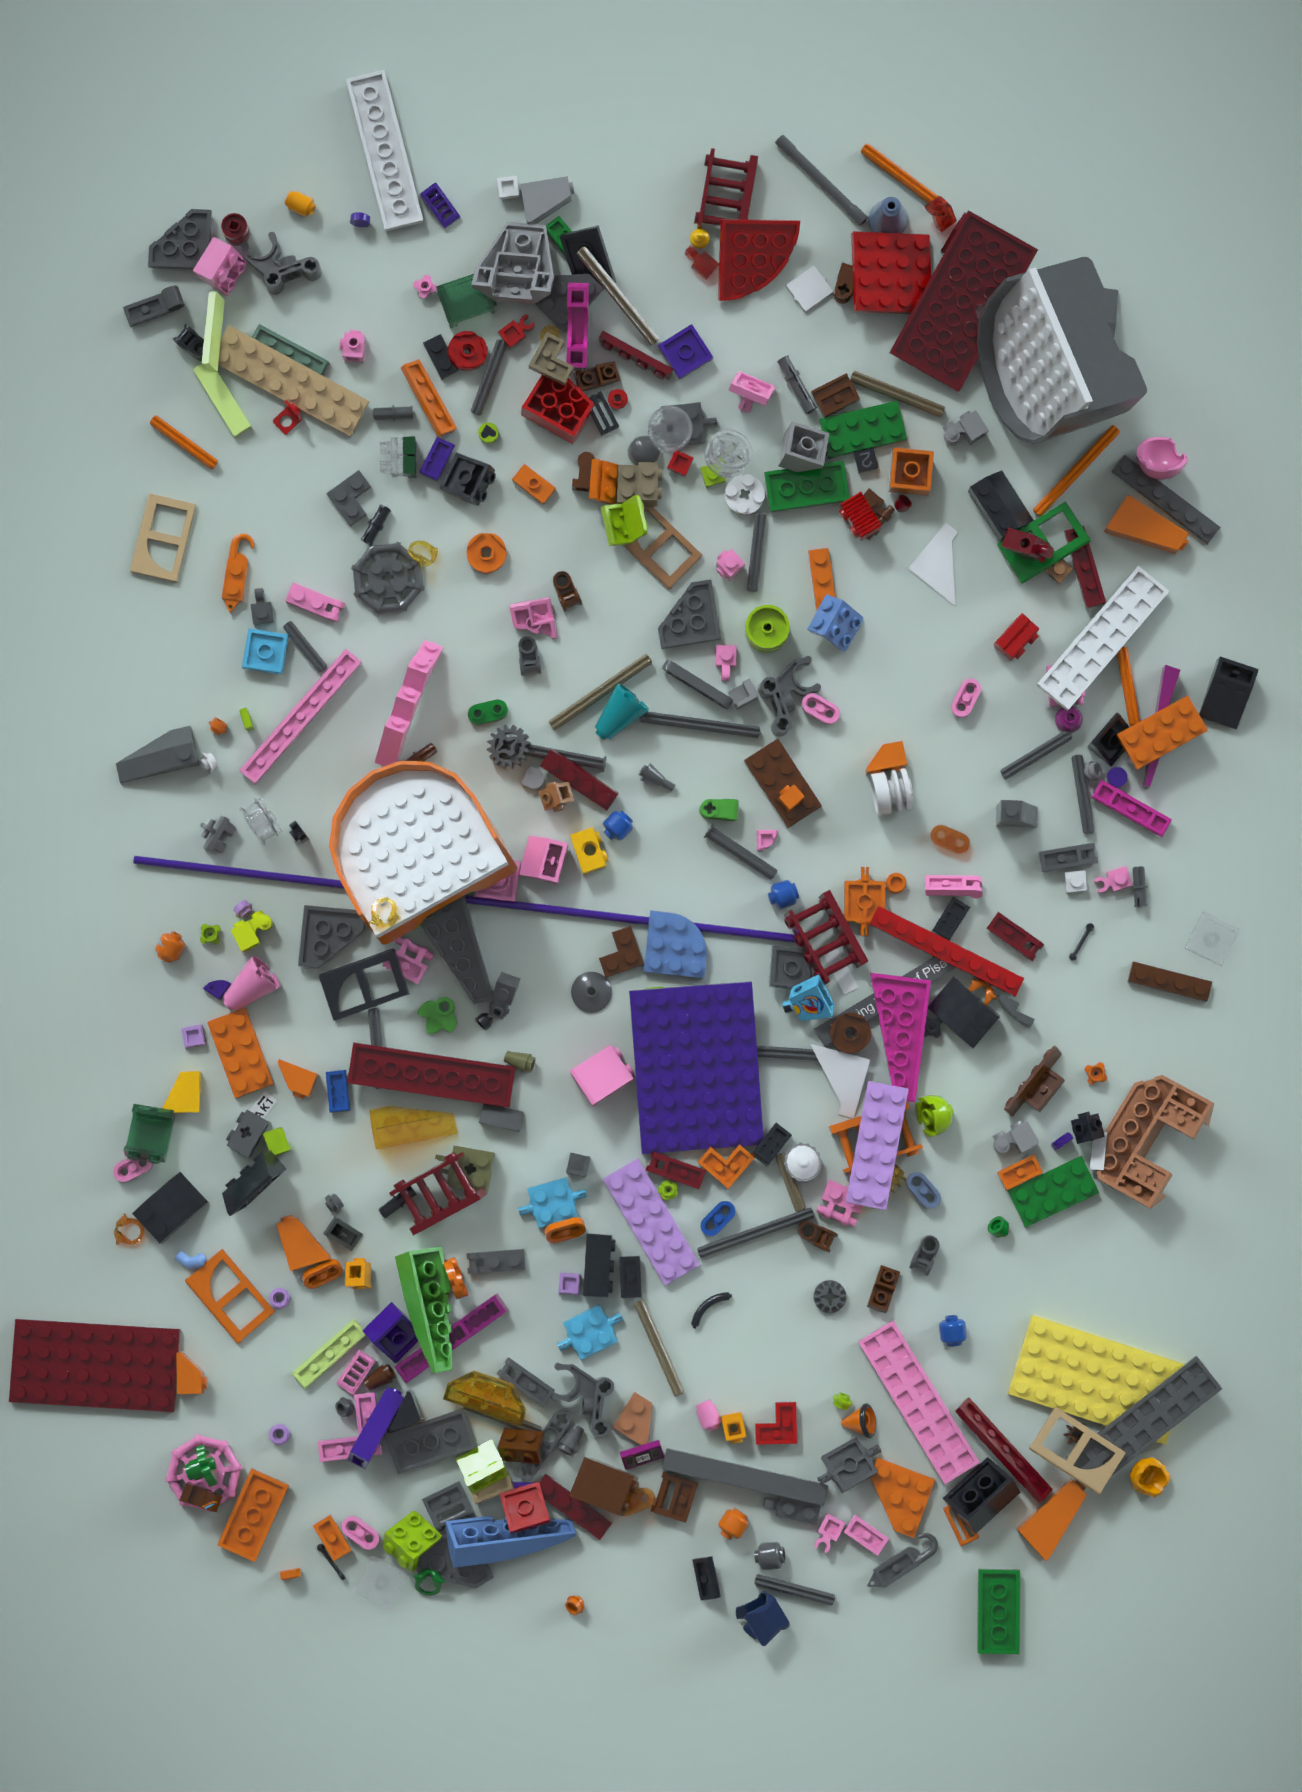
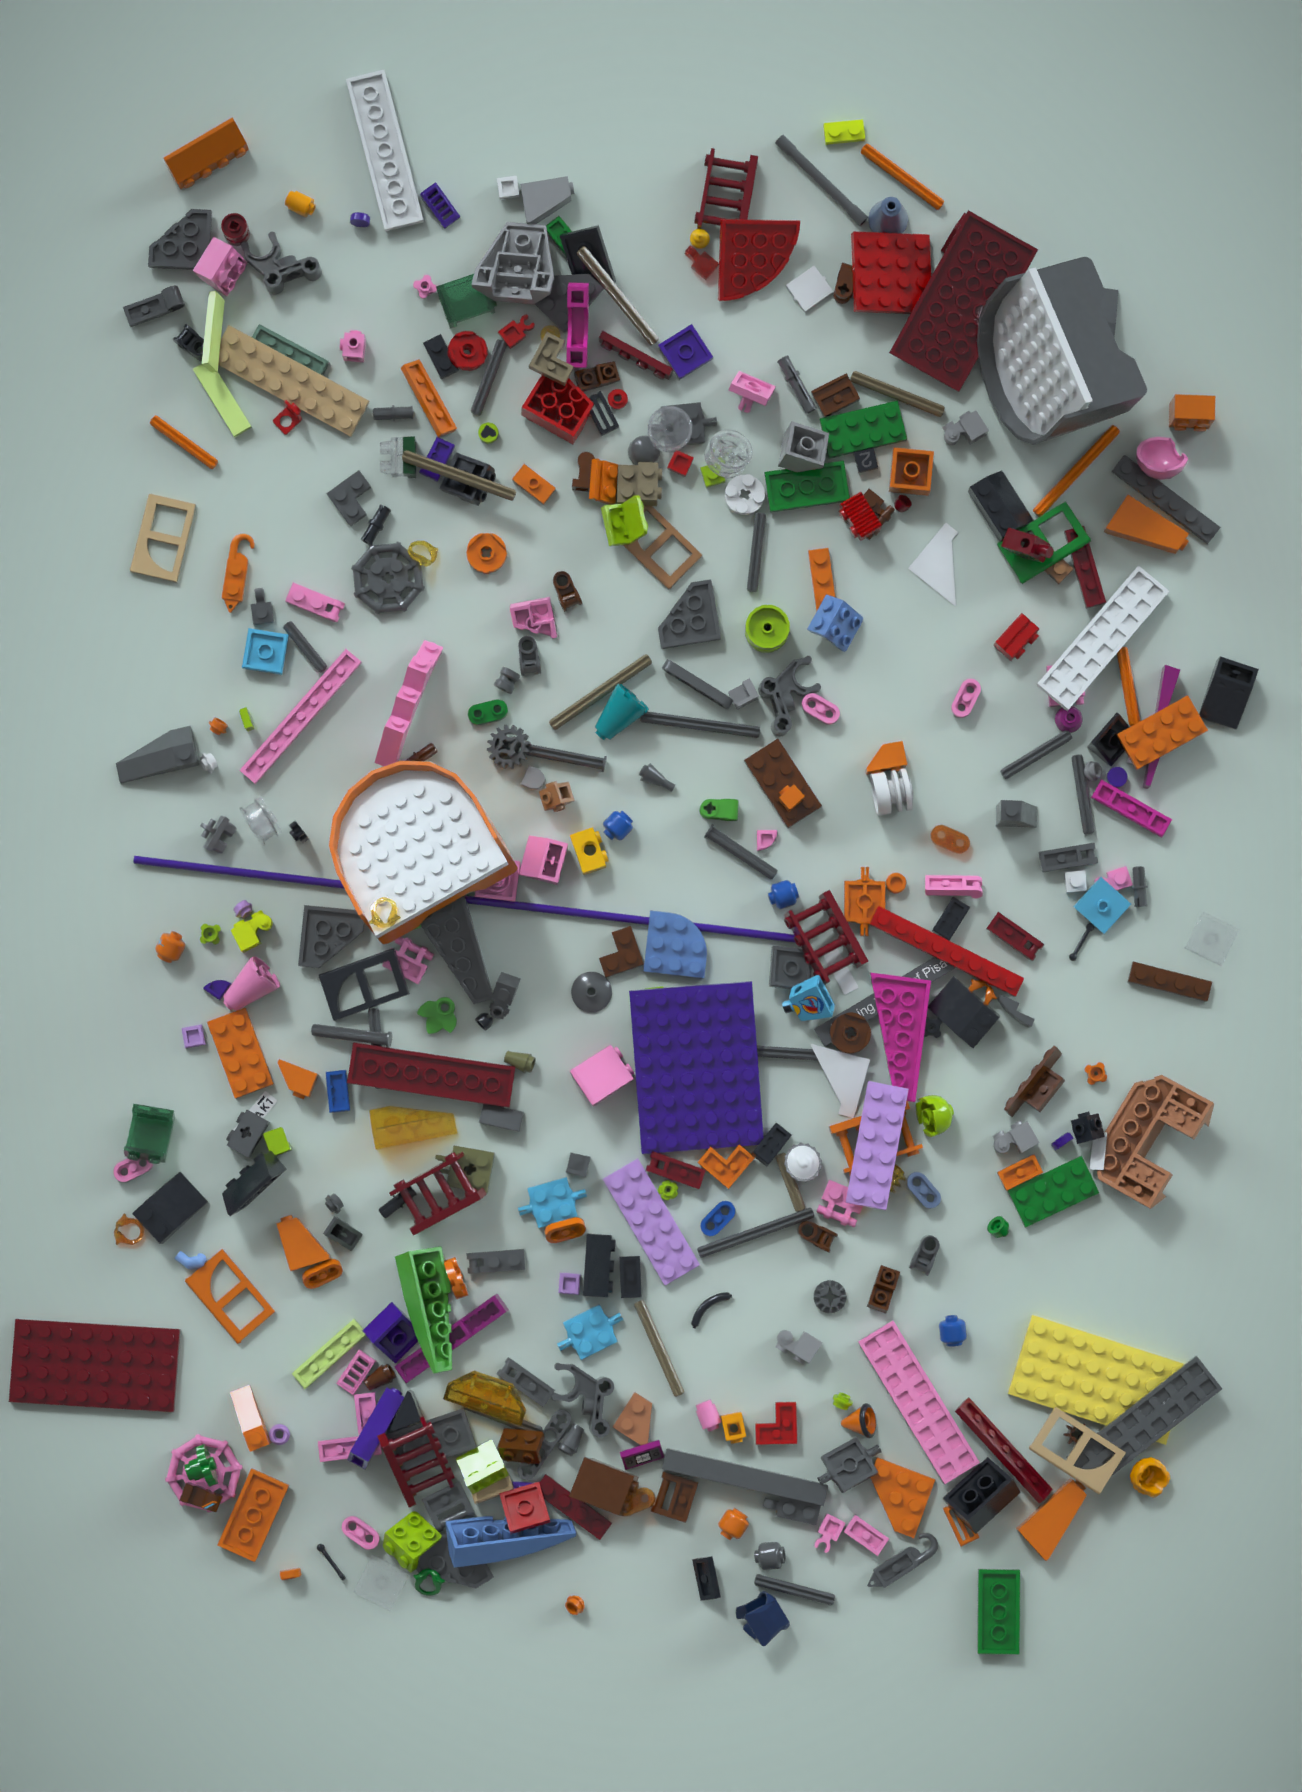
yellow slope [161,1071,201,1113] -> none
orange slope [177,1352,208,1394] -> none
lavender plate [269,1288,290,1309] -> none
orange plate [313,1514,352,1561] -> none
dark grey plate [335,1397,354,1417] -> none
light orange brick [345,1258,372,1289] -> none
dark red plate [540,748,619,811] -> none
bright pink brick [716,549,745,581] -> none
bright pink plate [716,645,737,681] -> none
clear red bracket [925,196,957,233] -> none
none -> orange slope [163,117,249,190]
none -> slope [230,1385,272,1452]
none -> dark grey axle [311,1024,392,1048]
none -> dark red fence [377,1416,455,1508]
none -> dark tan axle [402,450,516,501]
none -> dark grey wheel [494,667,520,694]
none -> light grey brick [776,1330,823,1364]
none -> neon yellow plate [823,119,865,145]
none -> medium azure plate [1073,877,1131,934]
none -> orange brick [1169,394,1216,432]

